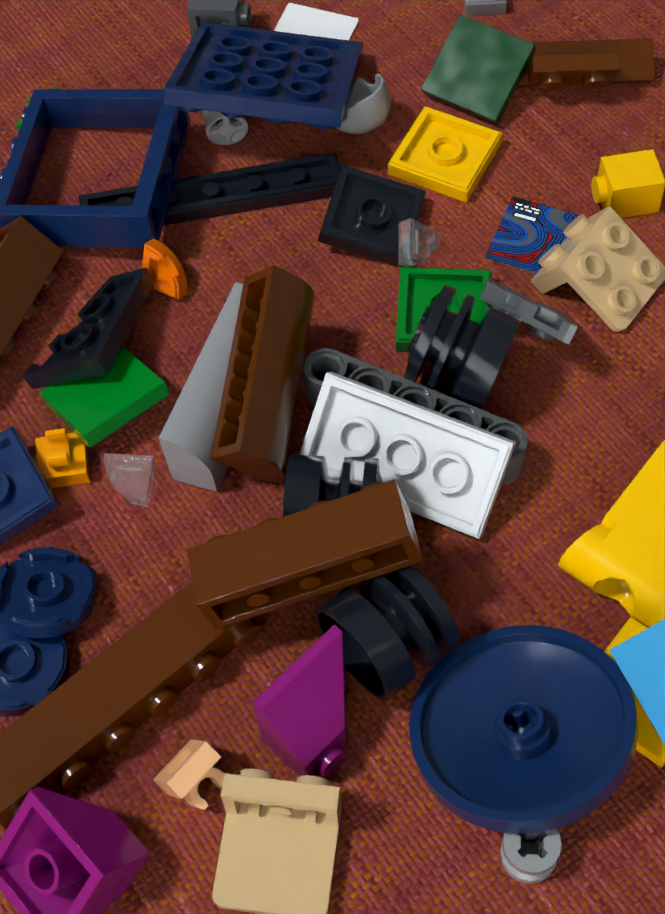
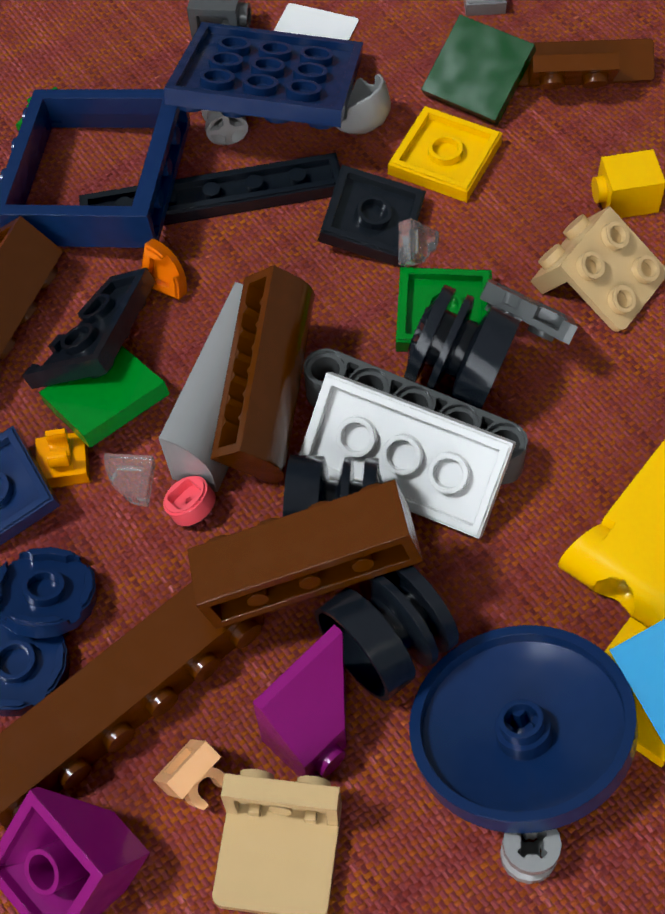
sticker [486,197,580,273] -> none
none -> coral tile [163,476,216,526]

